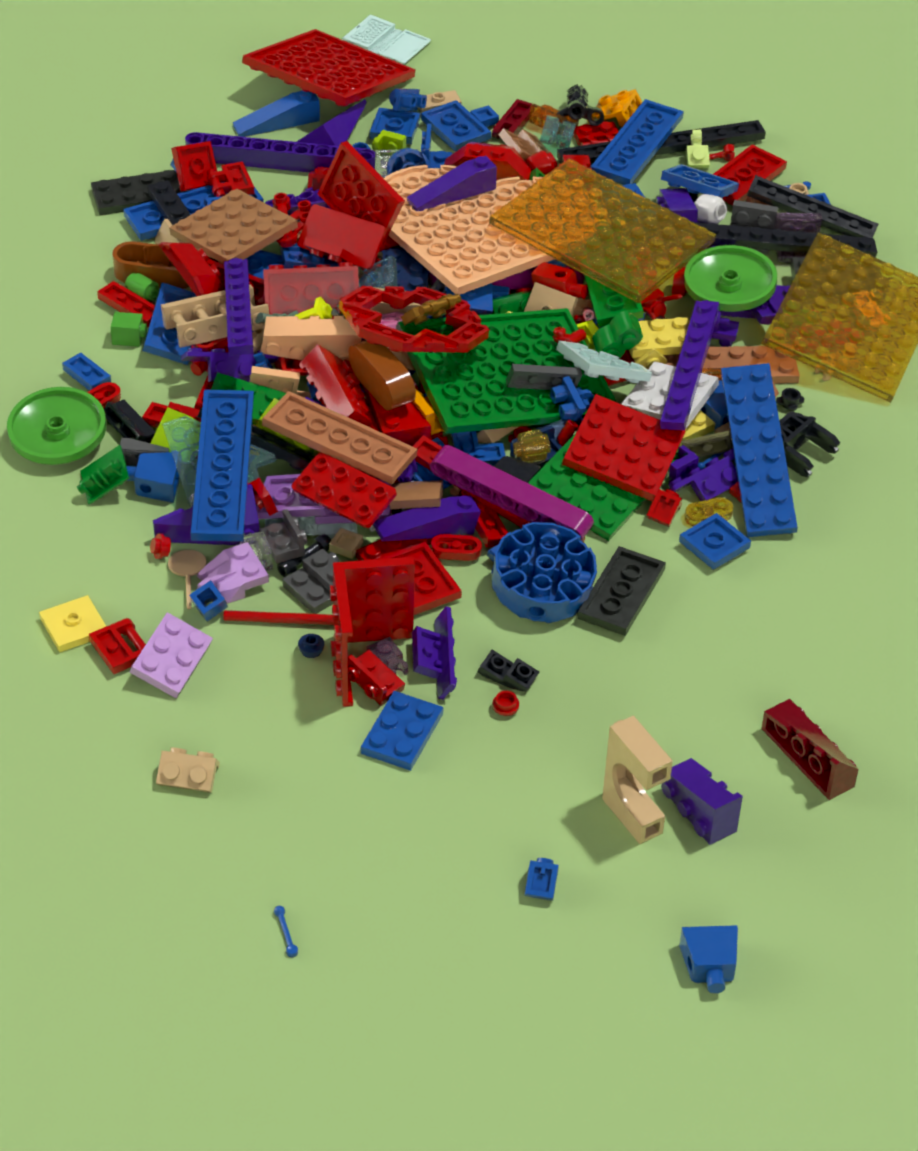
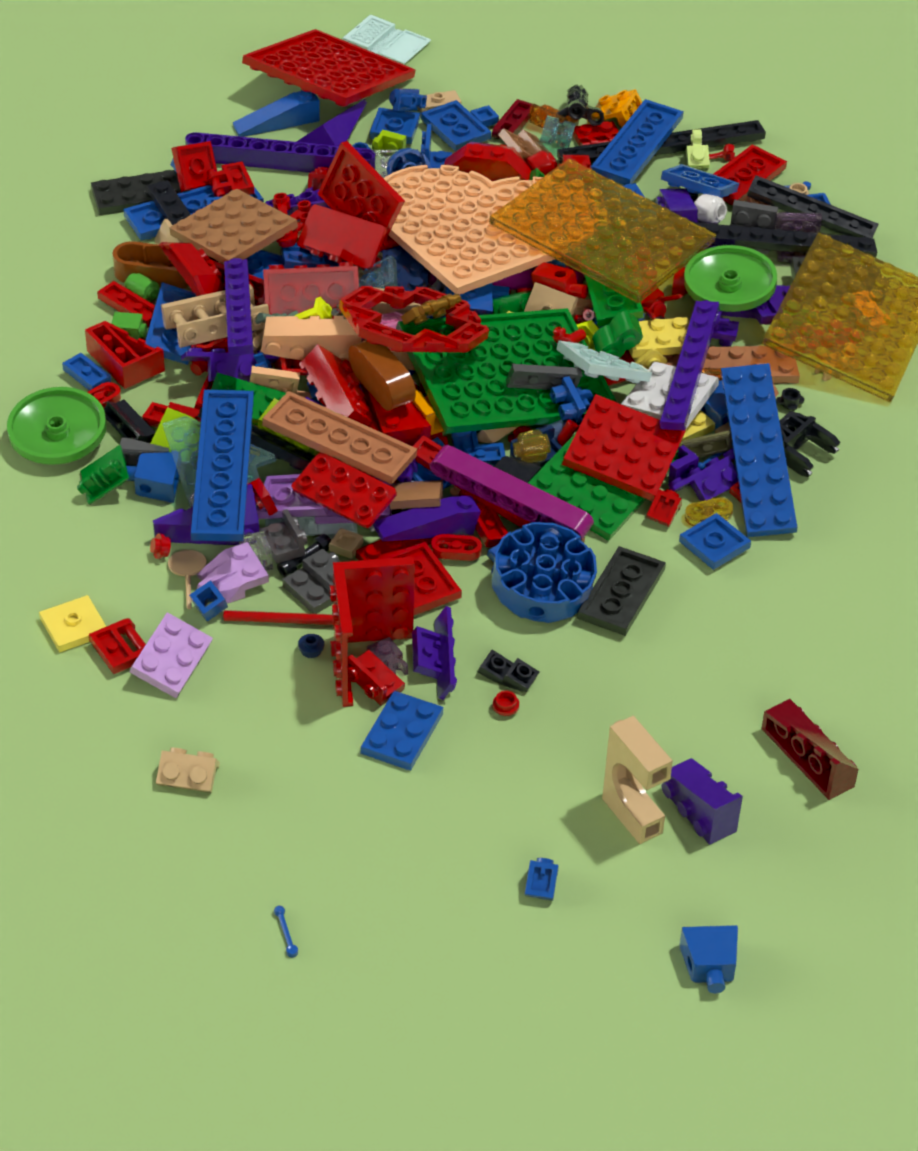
dark purple wedge [407,156,497,211] -> none
none -> red wedge [85,321,165,389]

